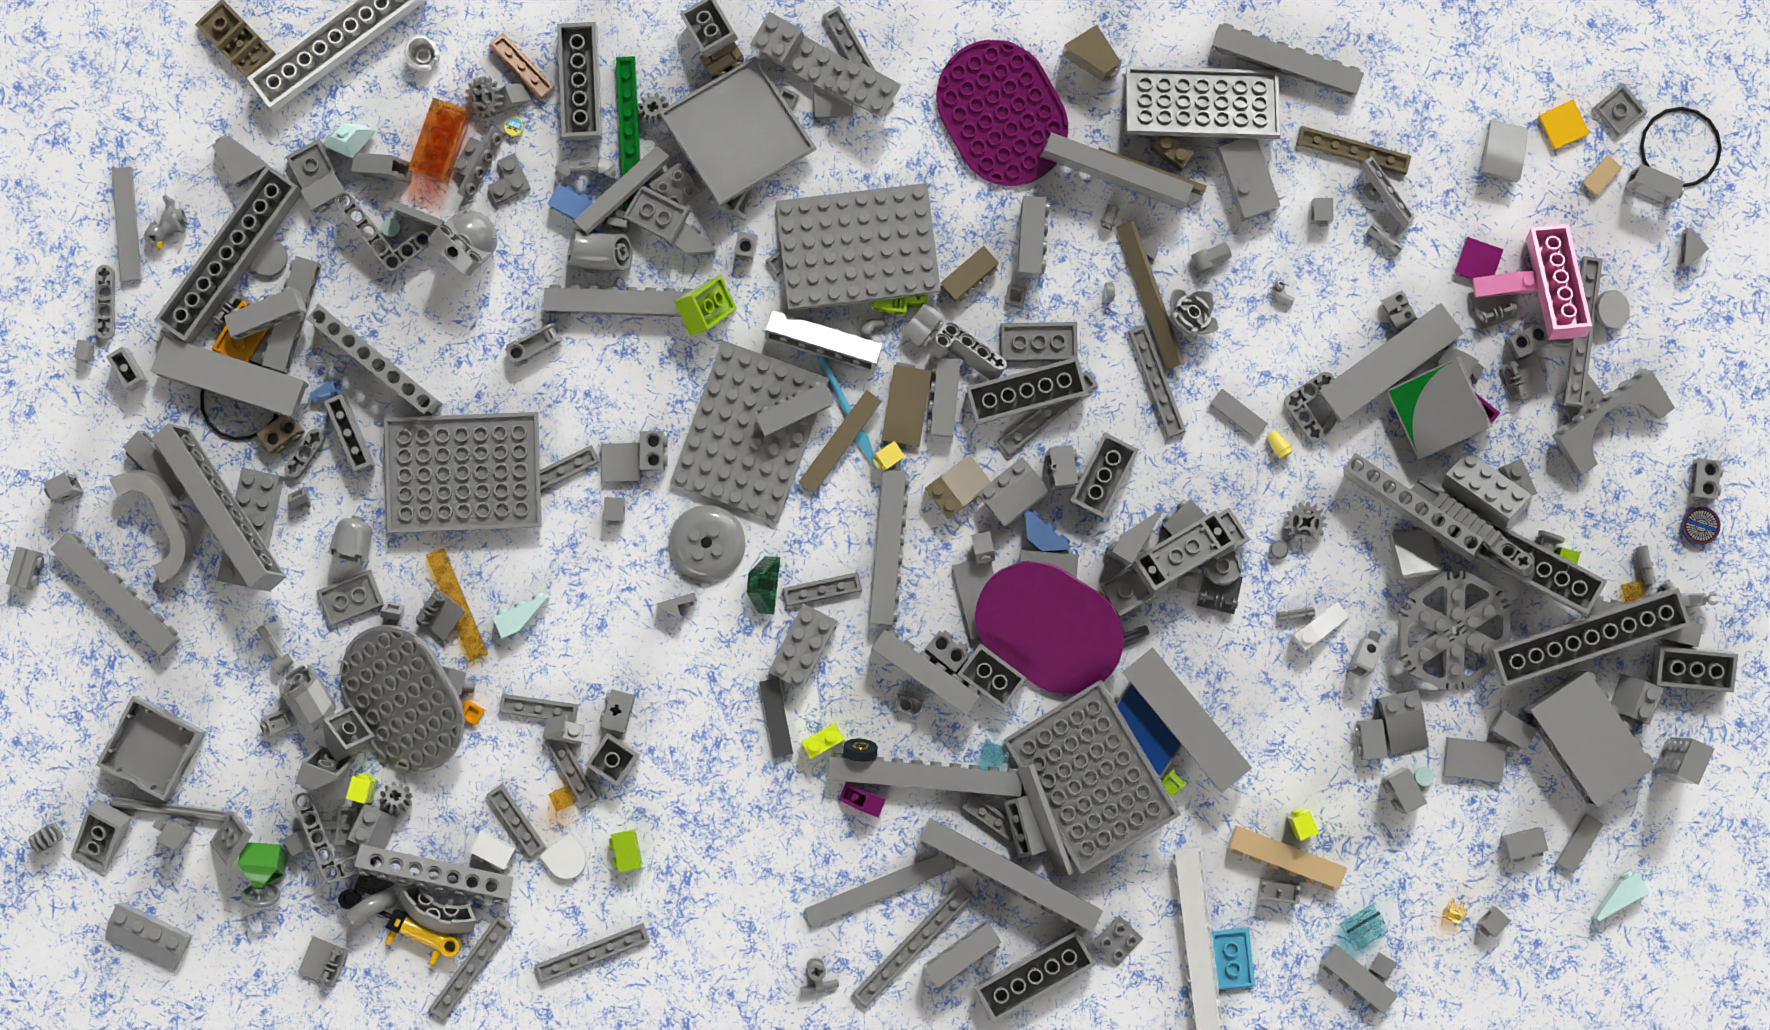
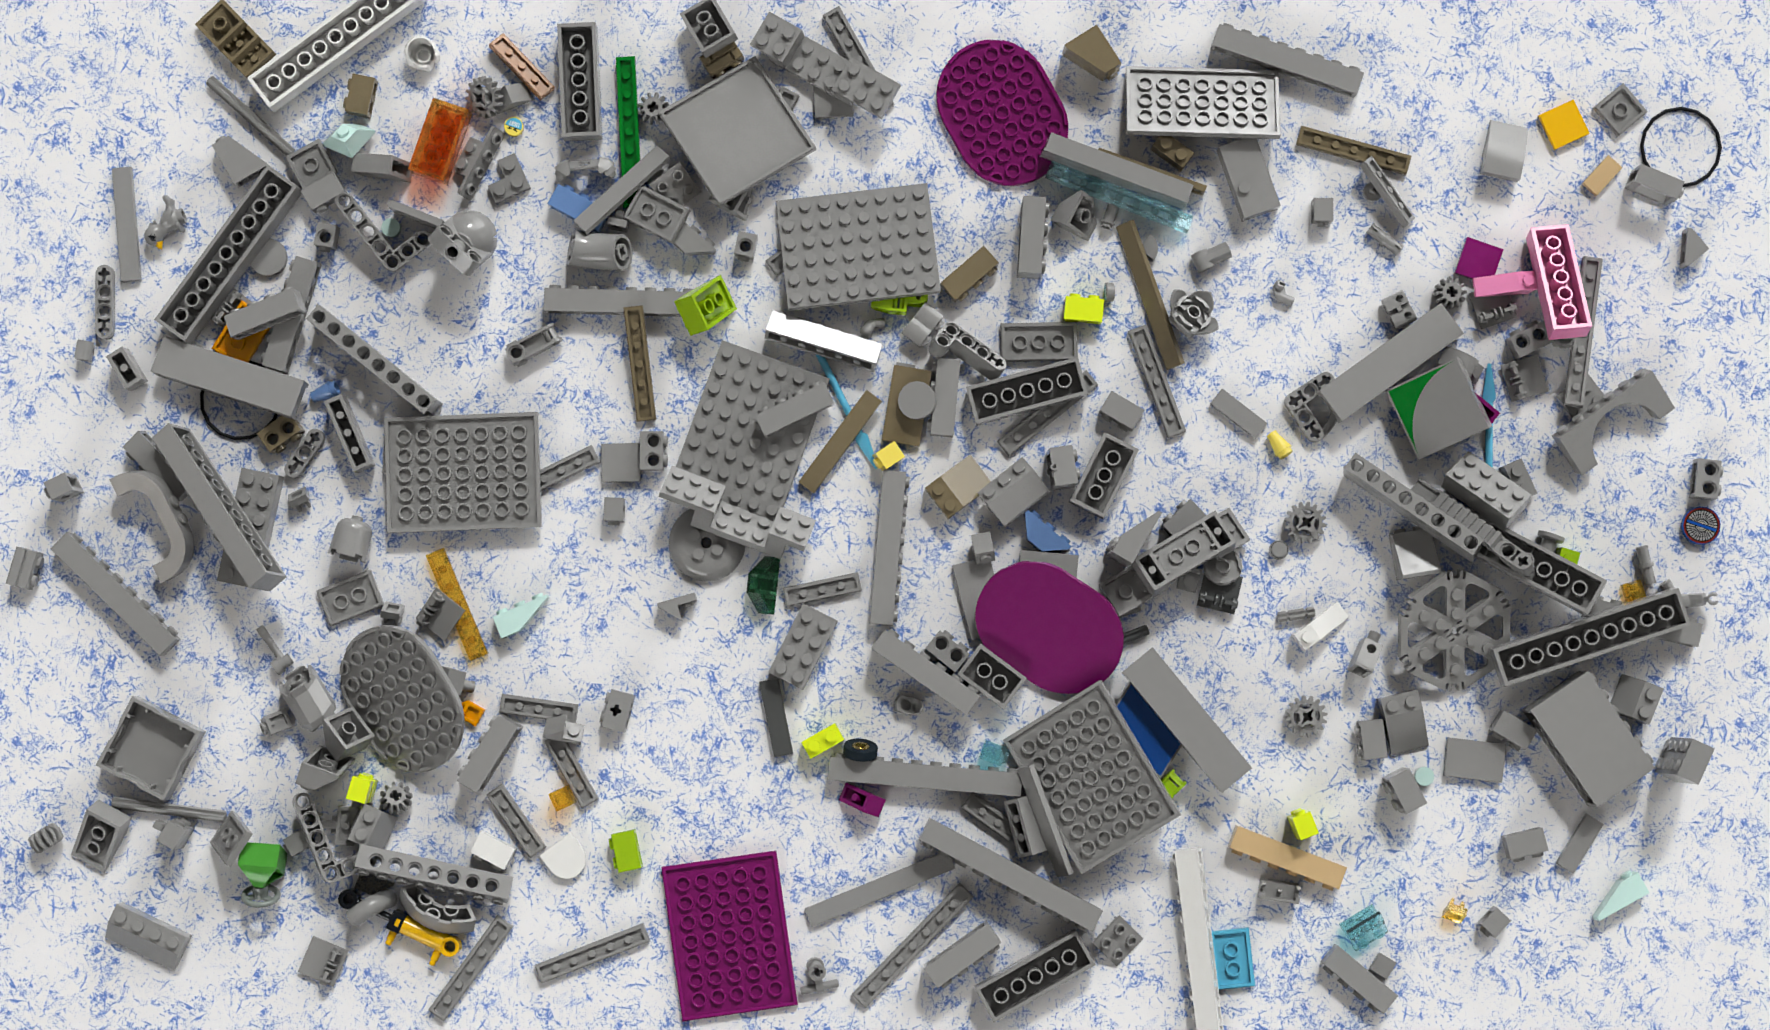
light grey brick [585,732,641,787] -> none
light grey tile [1004,284,1027,308] -> none
light grey tile [1595,290,1630,328] -> none
light grey brick [1651,644,1738,693] -> none
none -> light grey axle [206,76,295,156]
none -> light grey brick [314,222,340,252]
none -> dark tan brick [343,74,378,119]
none -> light grey brick [457,714,523,793]
none -> dark tan tile [623,305,657,422]
none -> light grey bracket [658,466,816,559]
none -> magenta tile [661,850,798,1021]
none -> light grey tile [898,381,937,420]
none -> clear light blue tile [1045,161,1193,234]
none -> light grey slope [1051,190,1097,241]
none -> neon yellow brick [1063,293,1104,325]
none -> light grey brick [1099,391,1145,432]
none -> light grey gear [1285,696,1328,737]
none -> light grey gear [1433,276,1467,310]
none -> medium azure piece [1482,363,1496,468]

